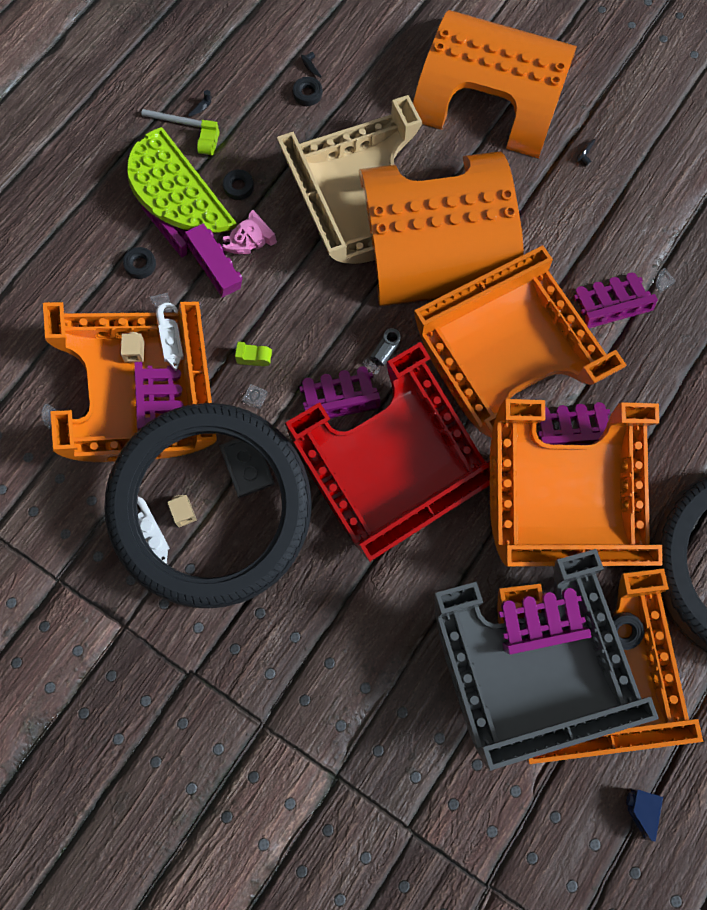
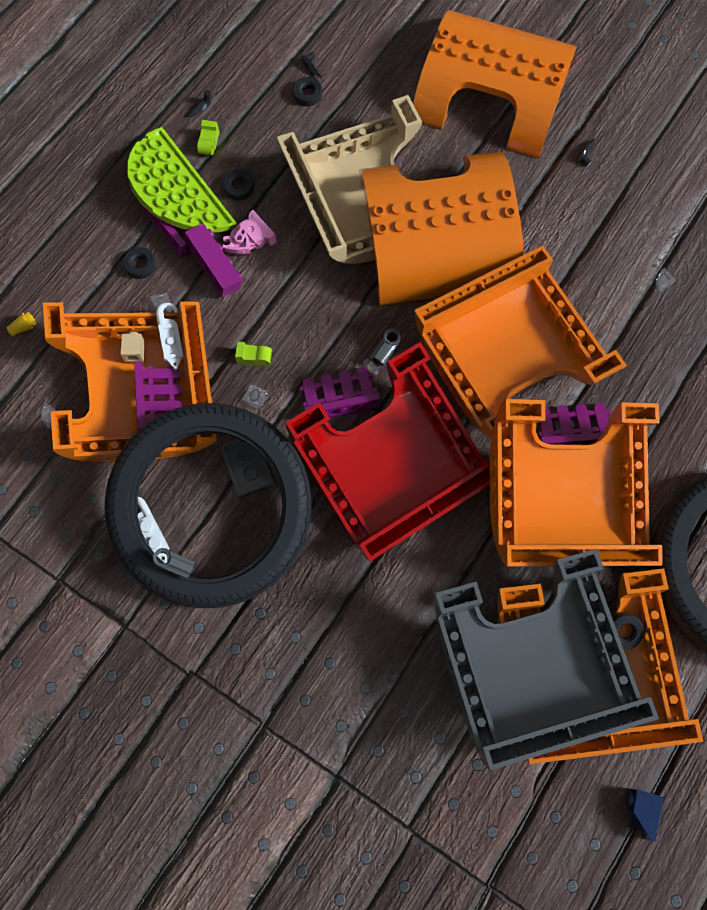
light grey bar [141,109,202,128] -> none
tan brick [168,495,197,527] -> none
magenta fence [498,588,591,655] -> none
magenta fence [574,272,658,328] -> none
none -> yellow cone [7,312,36,336]
none -> dark grey piece [153,548,195,579]

